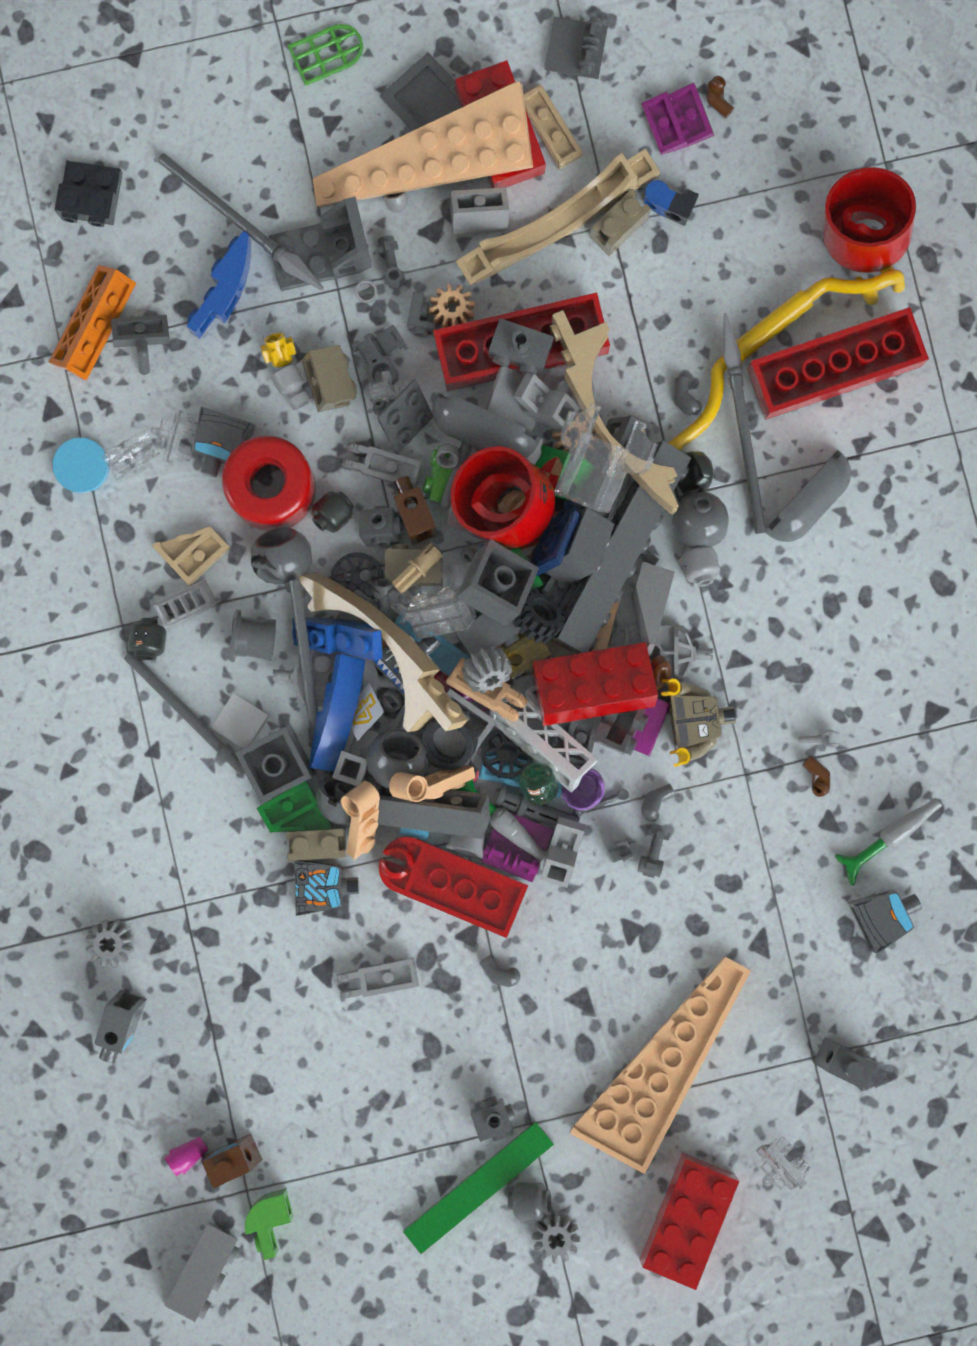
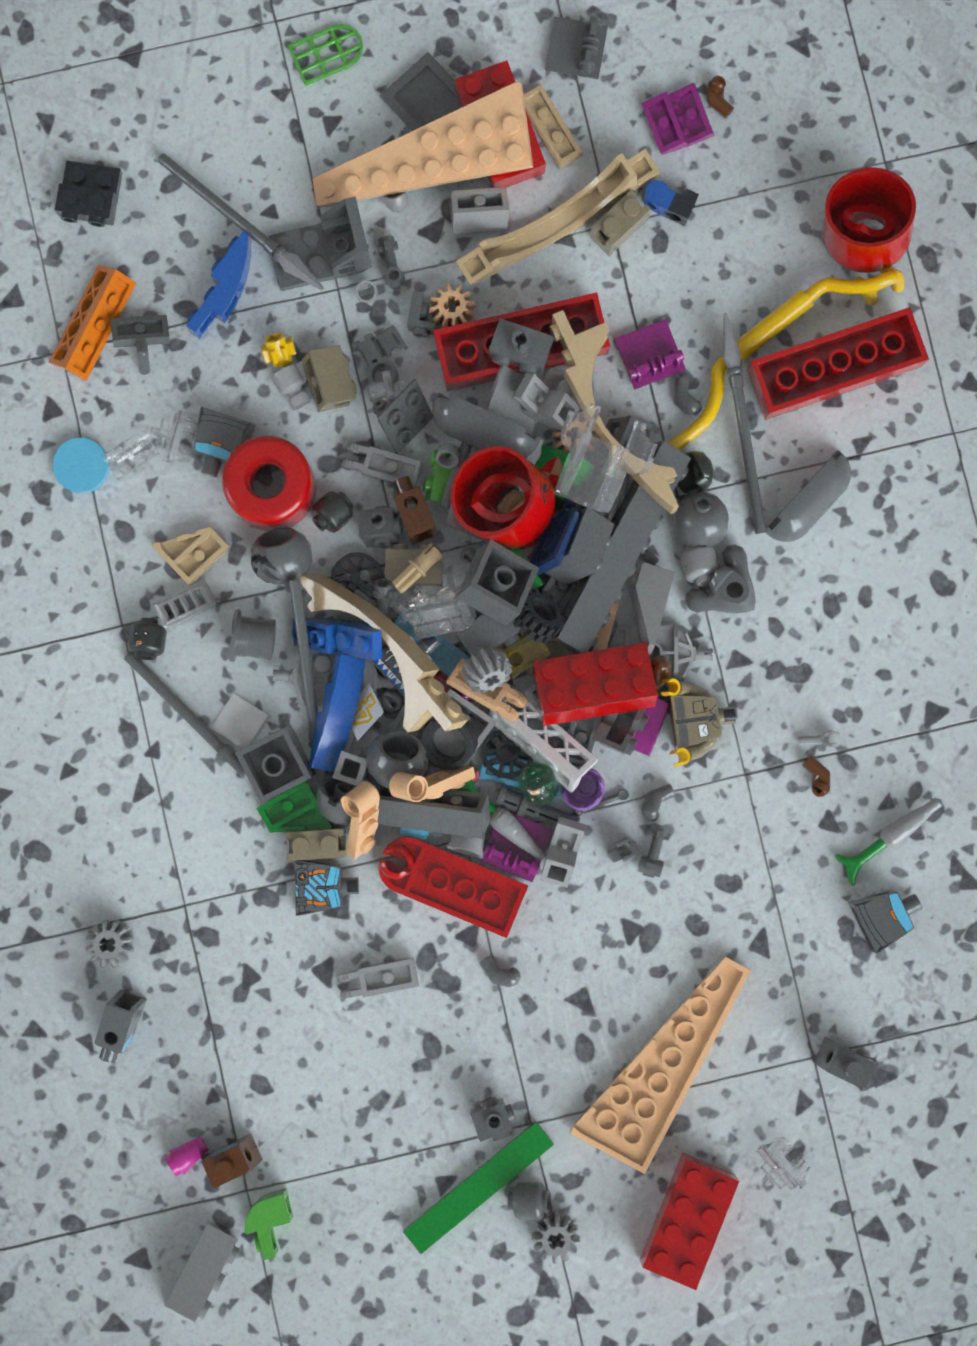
none -> magenta hinge [614,319,686,390]
none -> dark grey head [685,544,756,614]

